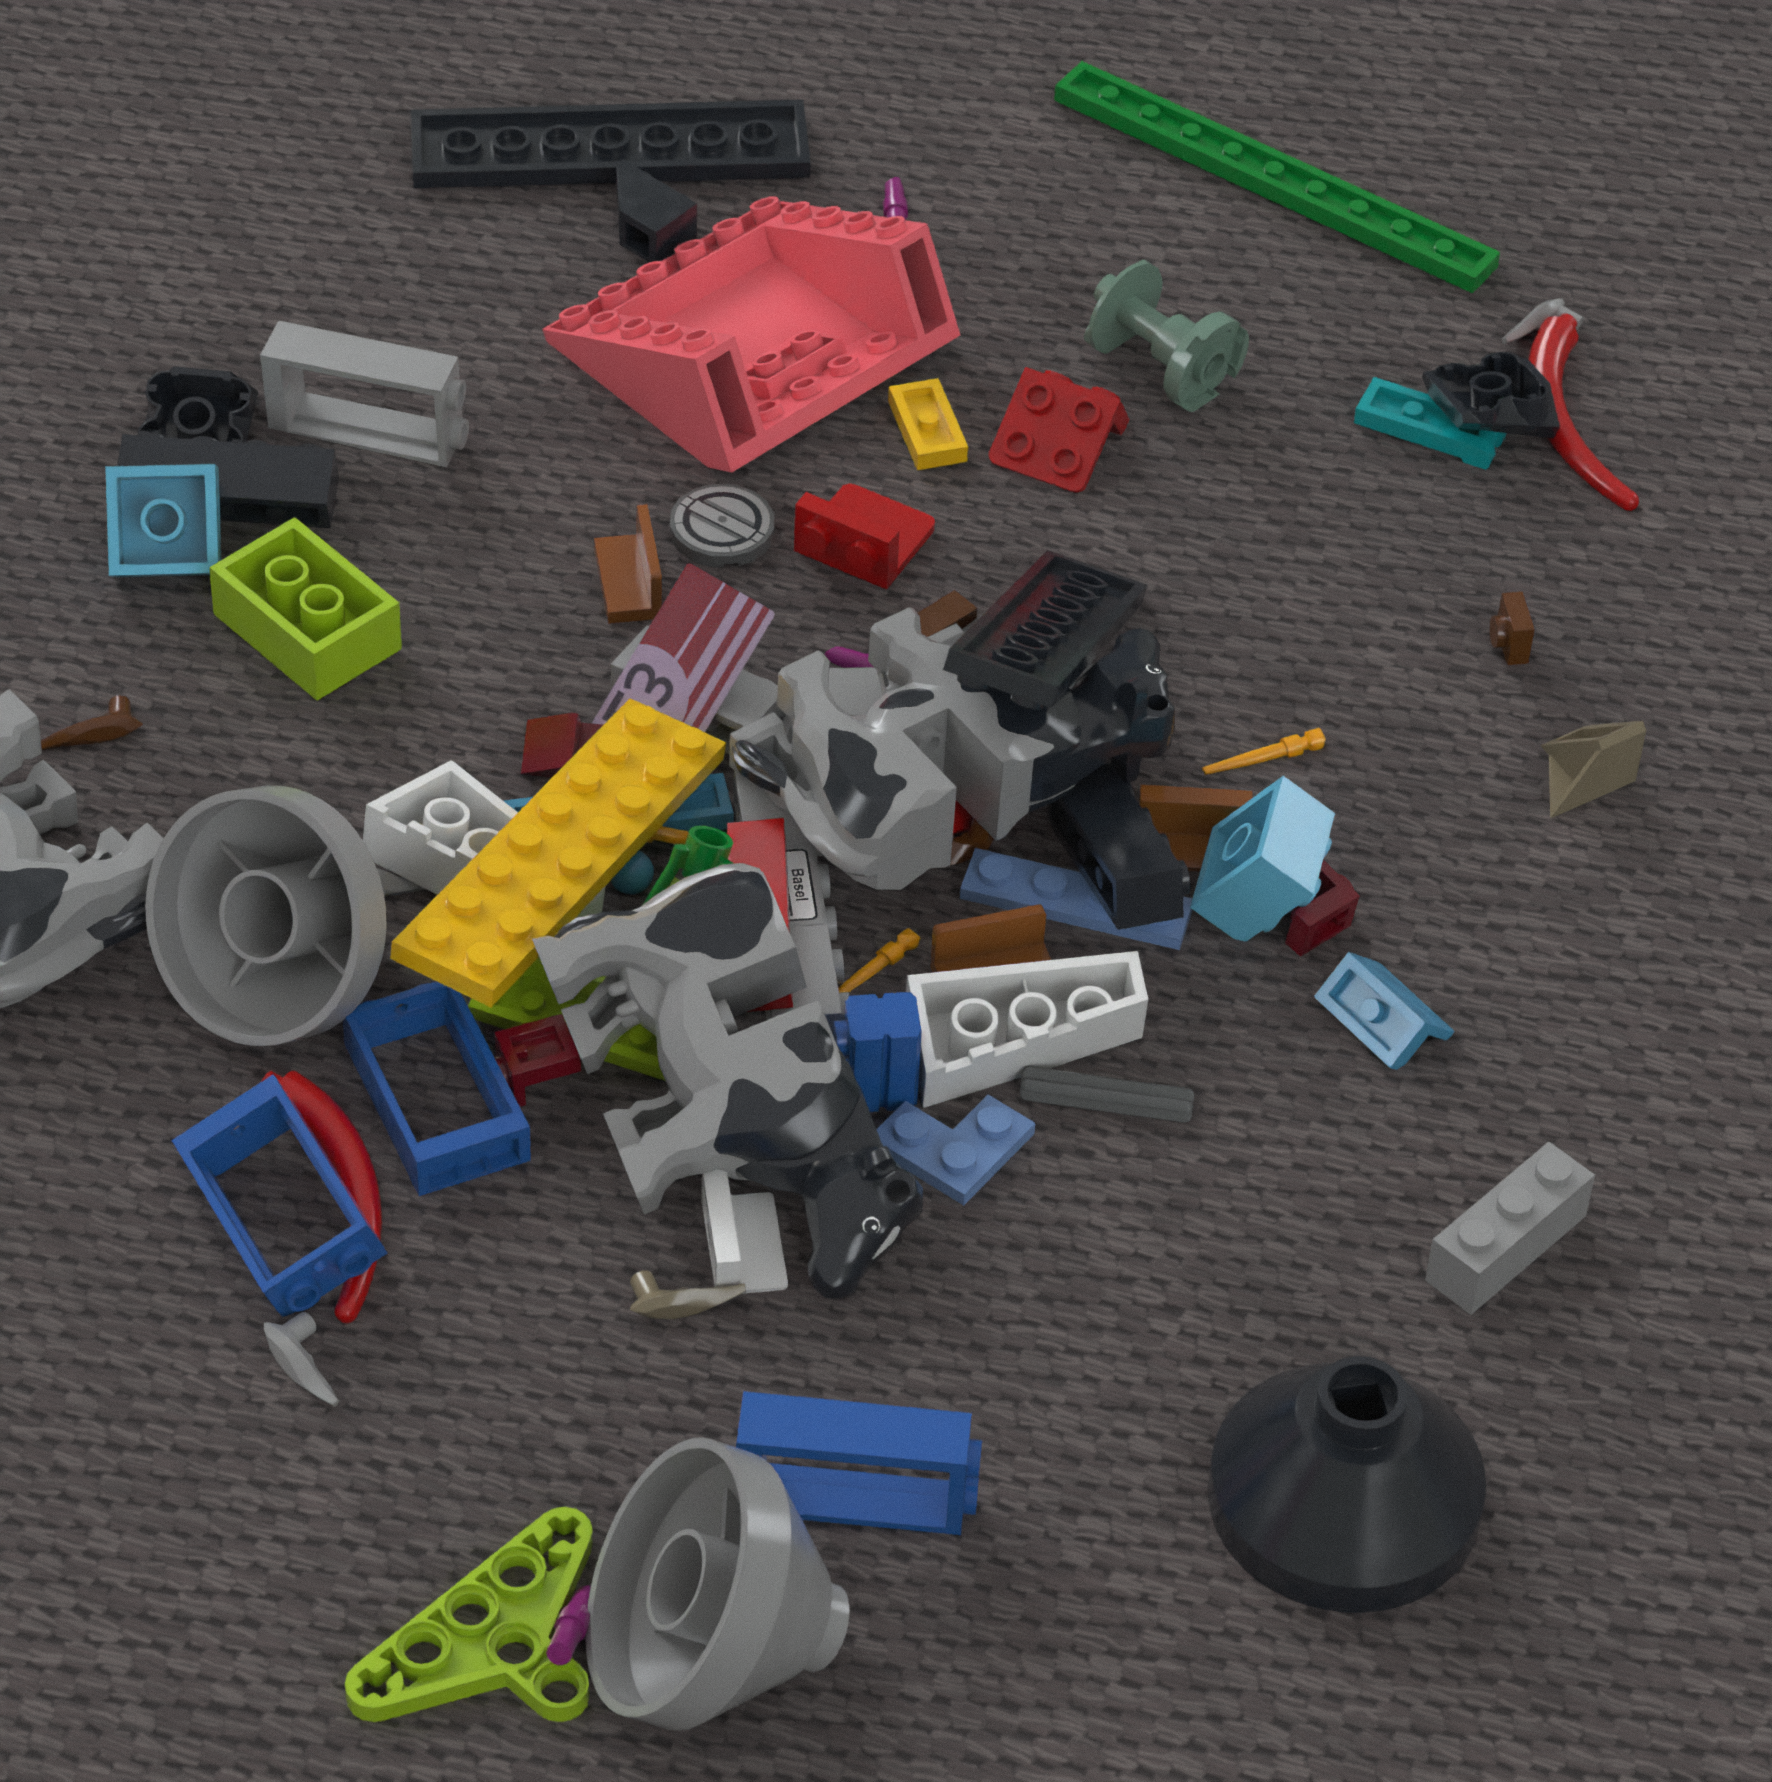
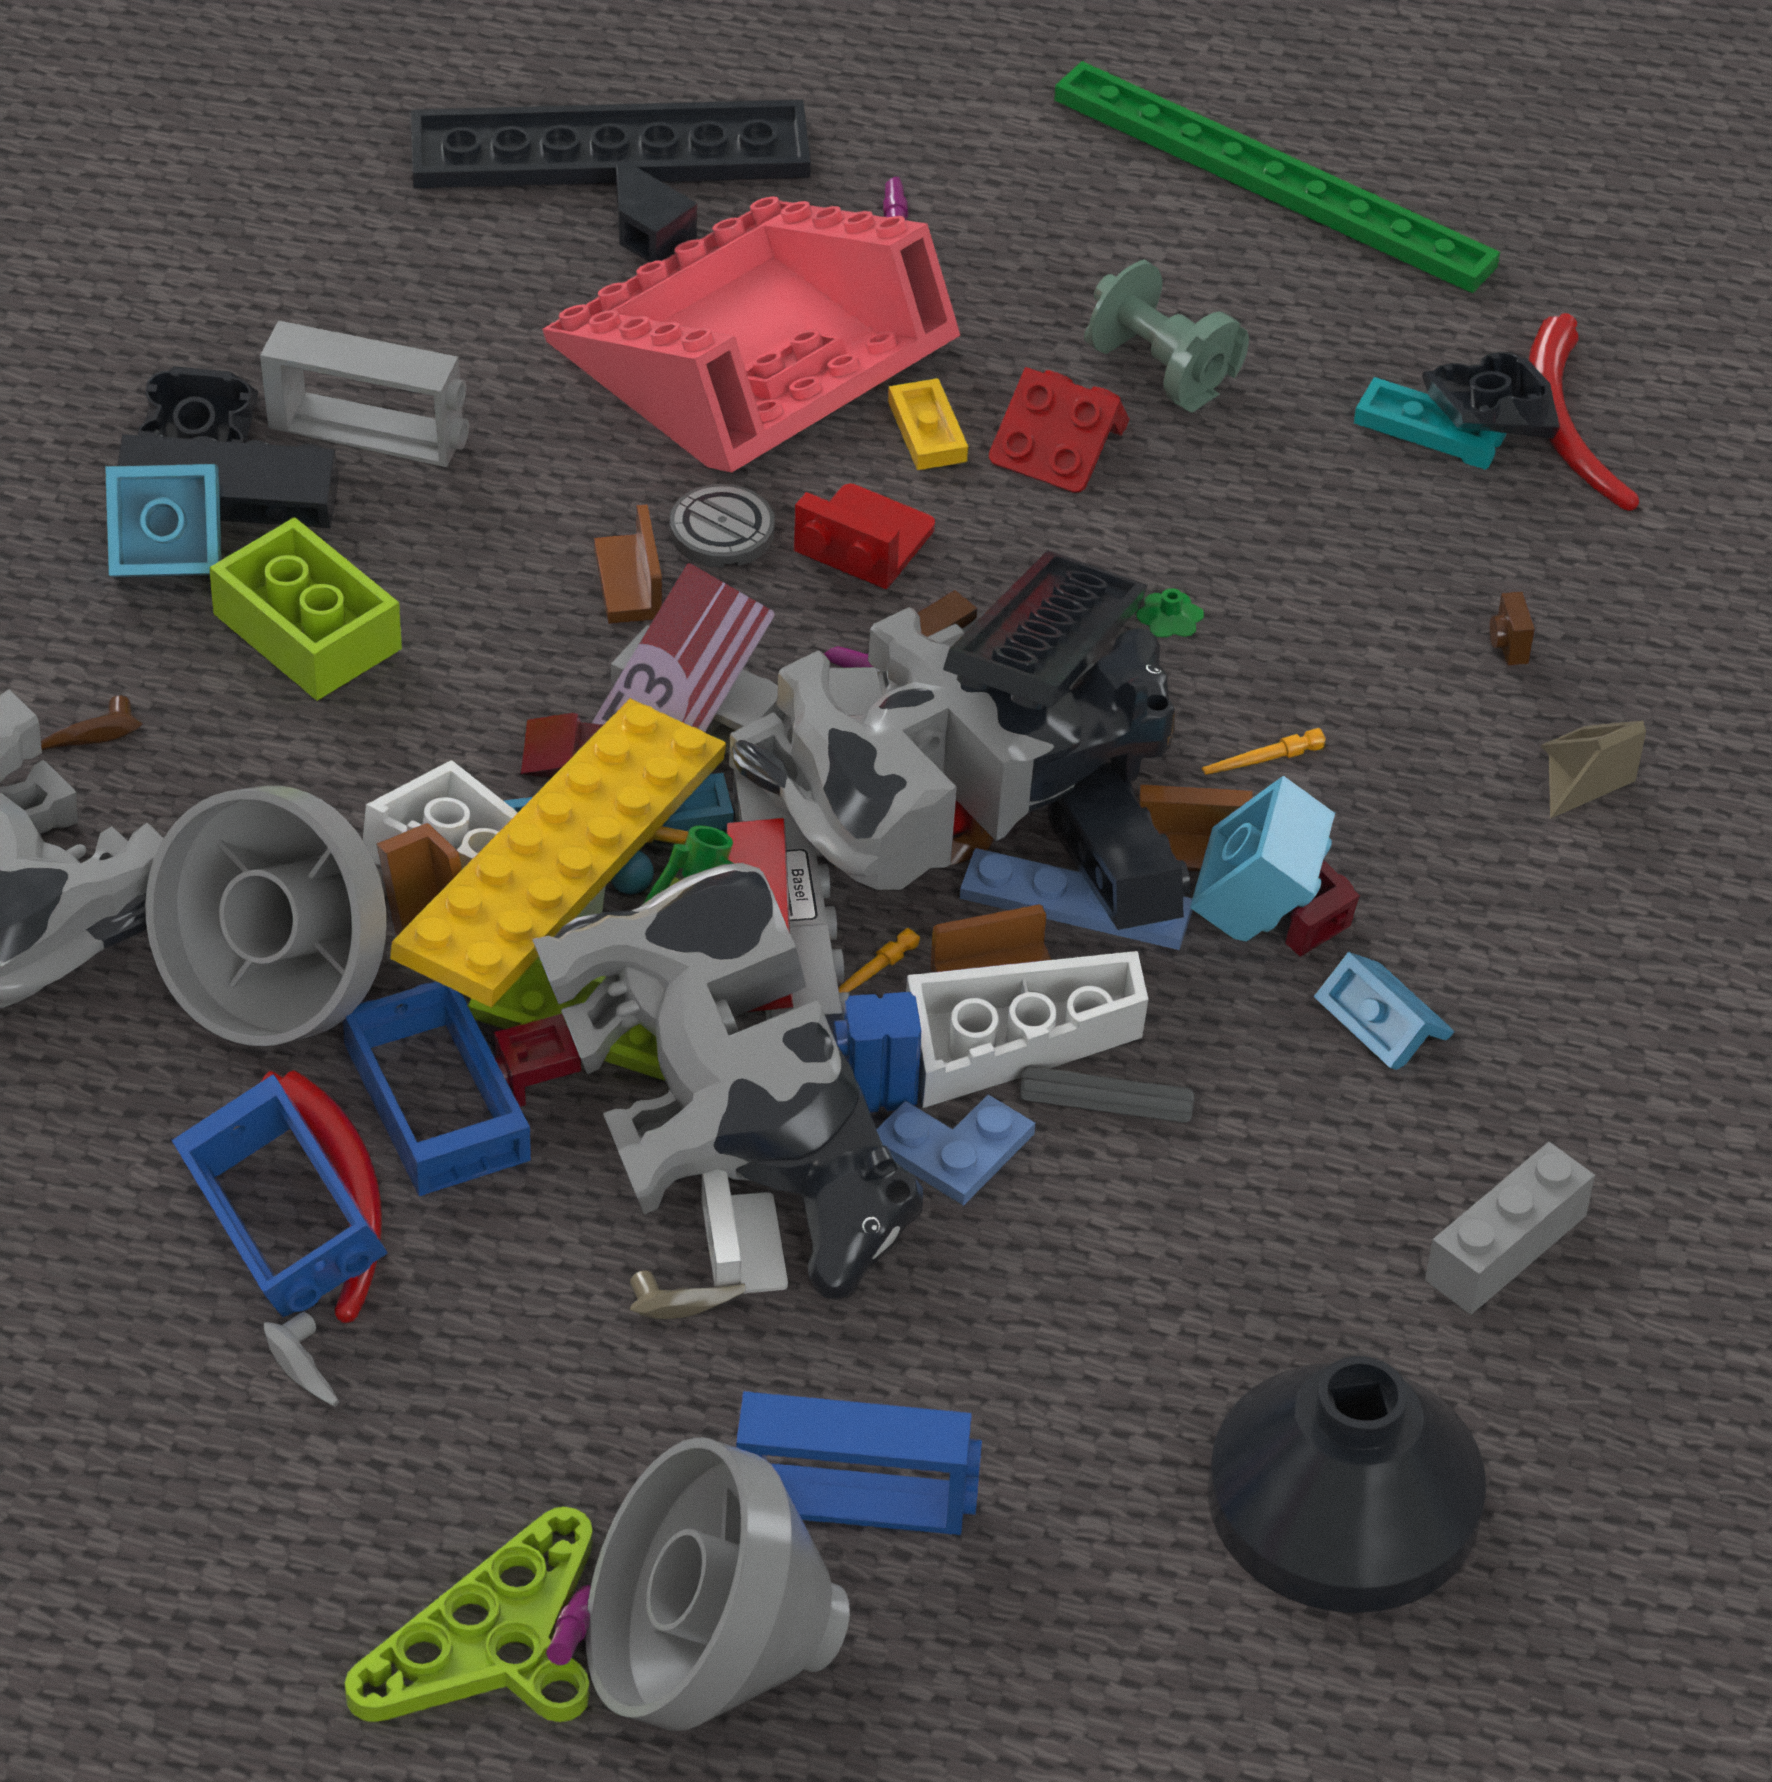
light grey bar [1502,299,1584,344] -> none
none -> dark orange panel [376,823,462,936]
none -> green plant [1136,588,1204,638]

